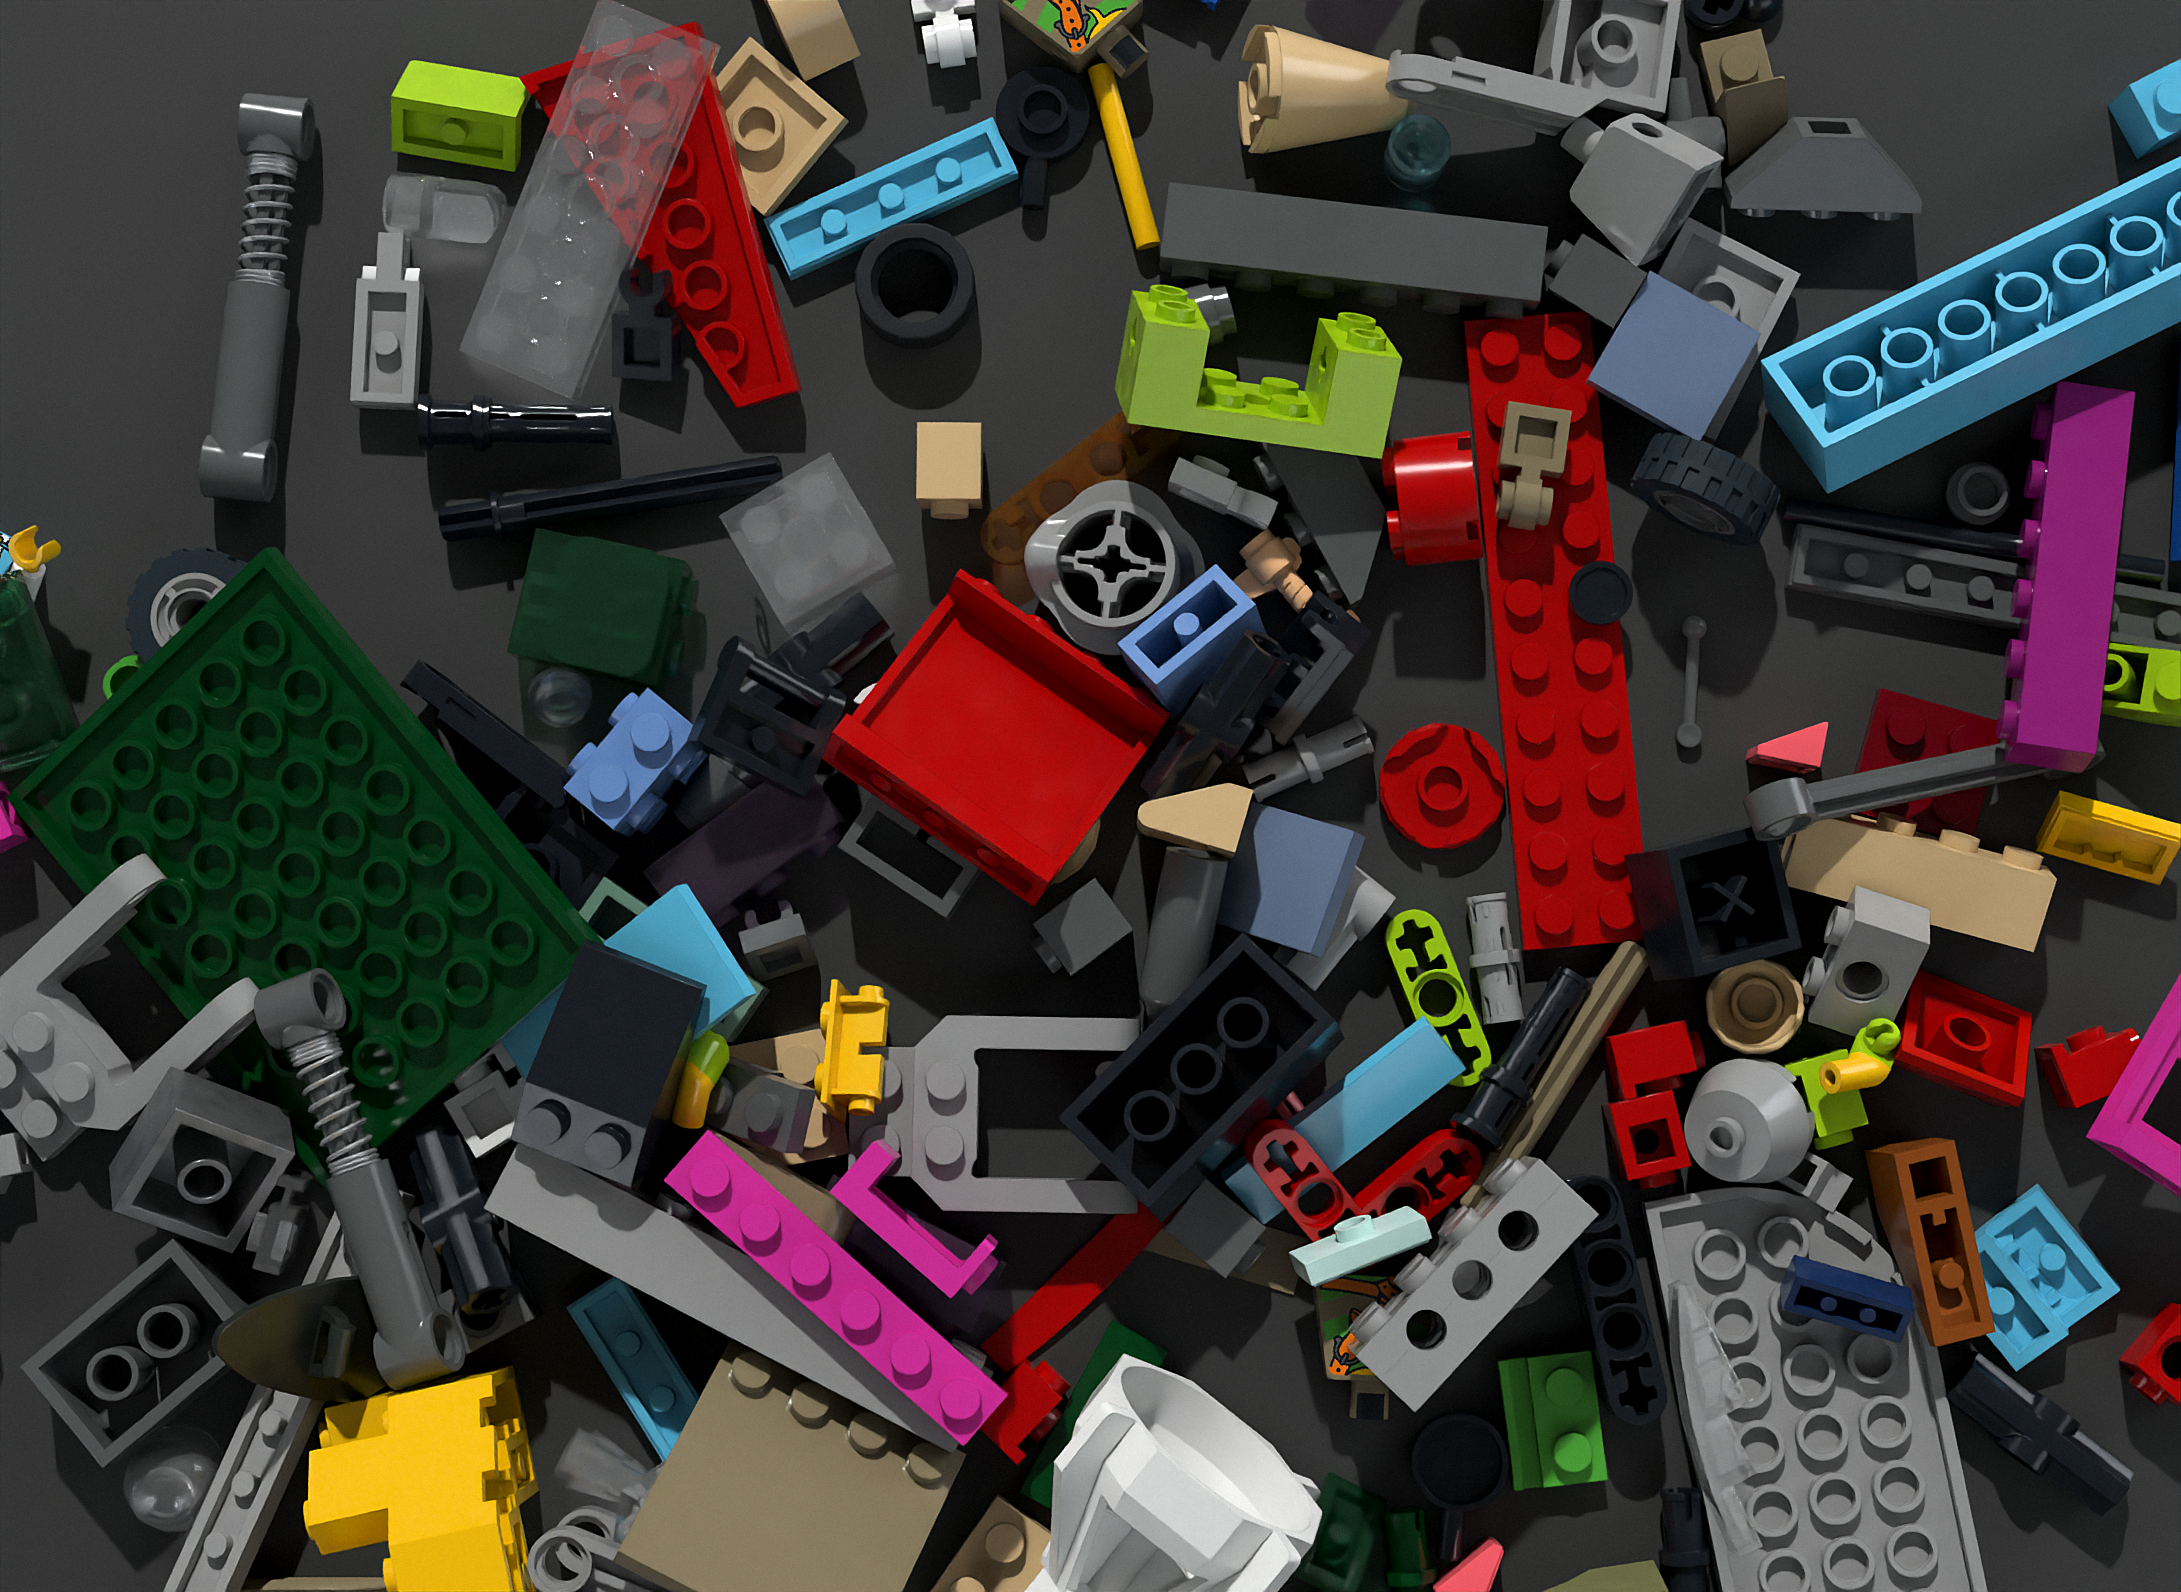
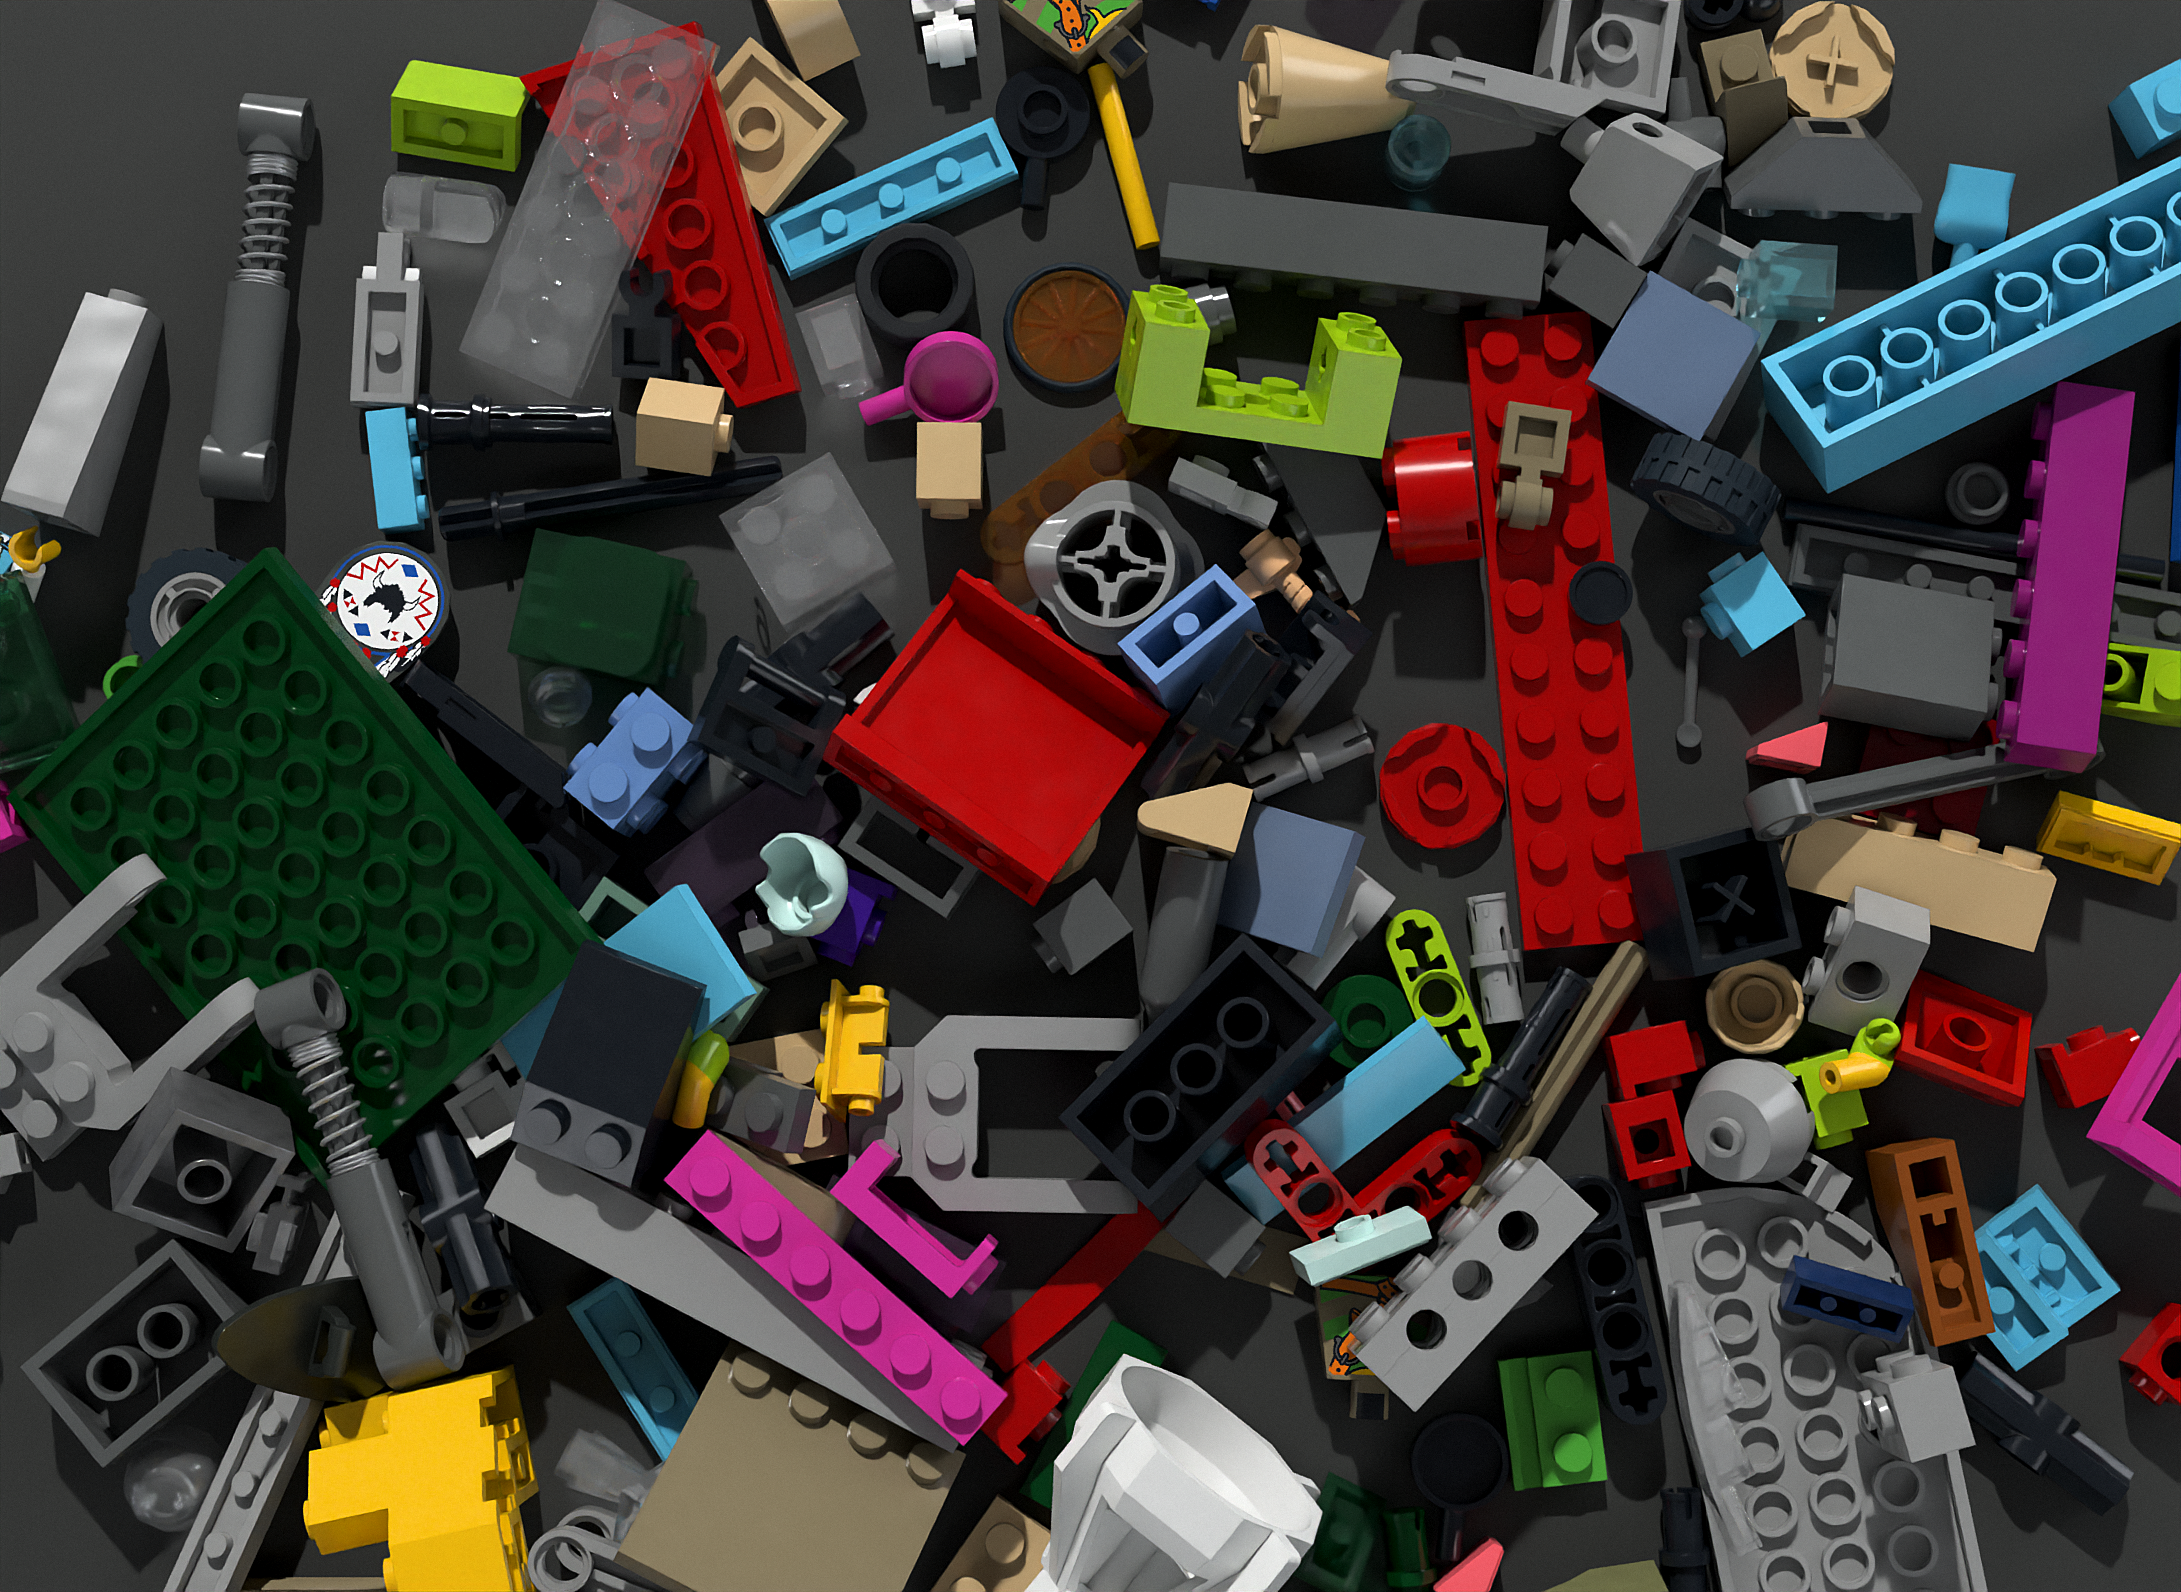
none -> light grey slope [1,289,164,537]
none -> shield [315,541,451,685]
none -> medium azure piece [365,407,430,535]
none -> tan brick [635,377,734,476]
none -> light aqua hair [755,833,848,937]
none -> clear brick [795,293,884,400]
none -> dark purple brick [810,868,898,967]
none -> dark pink piece [859,331,999,426]
none -> clear orange wheel [1003,262,1130,393]
none -> dark green piece [1319,975,1413,1070]
none -> medium azure brick [1699,551,1806,658]
none -> clear light blue brick [1736,240,1838,323]
none -> tan tile [1768,1,1895,121]
none -> dark grey brick [1817,574,2002,743]
none -> light grey brick [1857,1349,1976,1463]
none -> medium azure piece [1933,163,2016,269]

